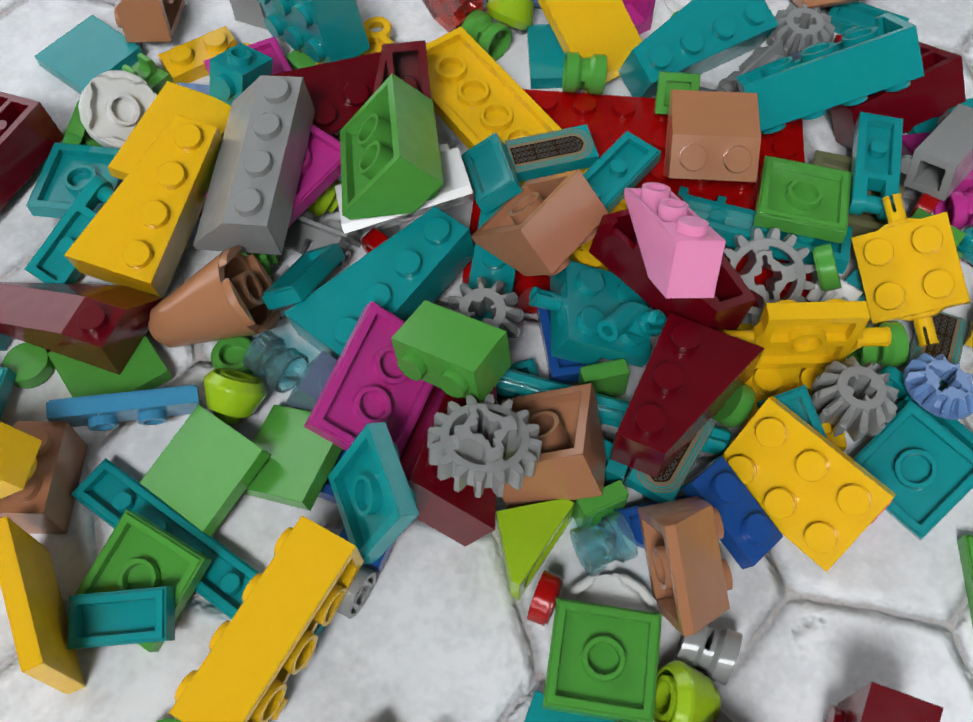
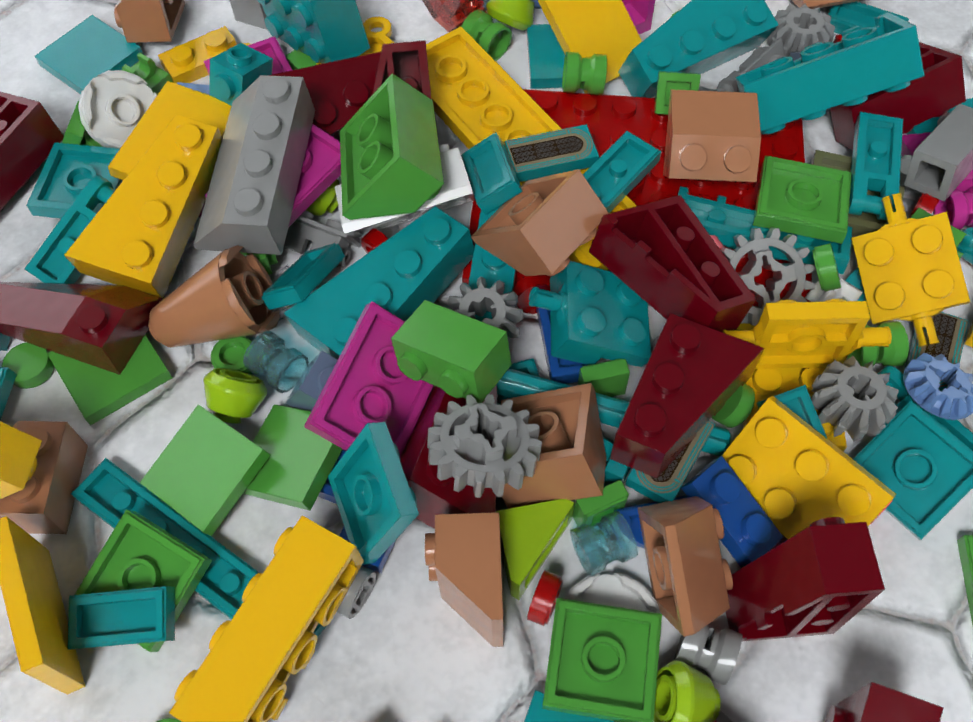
dark azure plate [46,385,202,431] -> none
teal arm [597,302,667,342] -> none
bright pink slope [624,182,726,299] -> none
none -> nougat slope [425,512,503,647]
none -> dark red wedge [726,517,885,642]

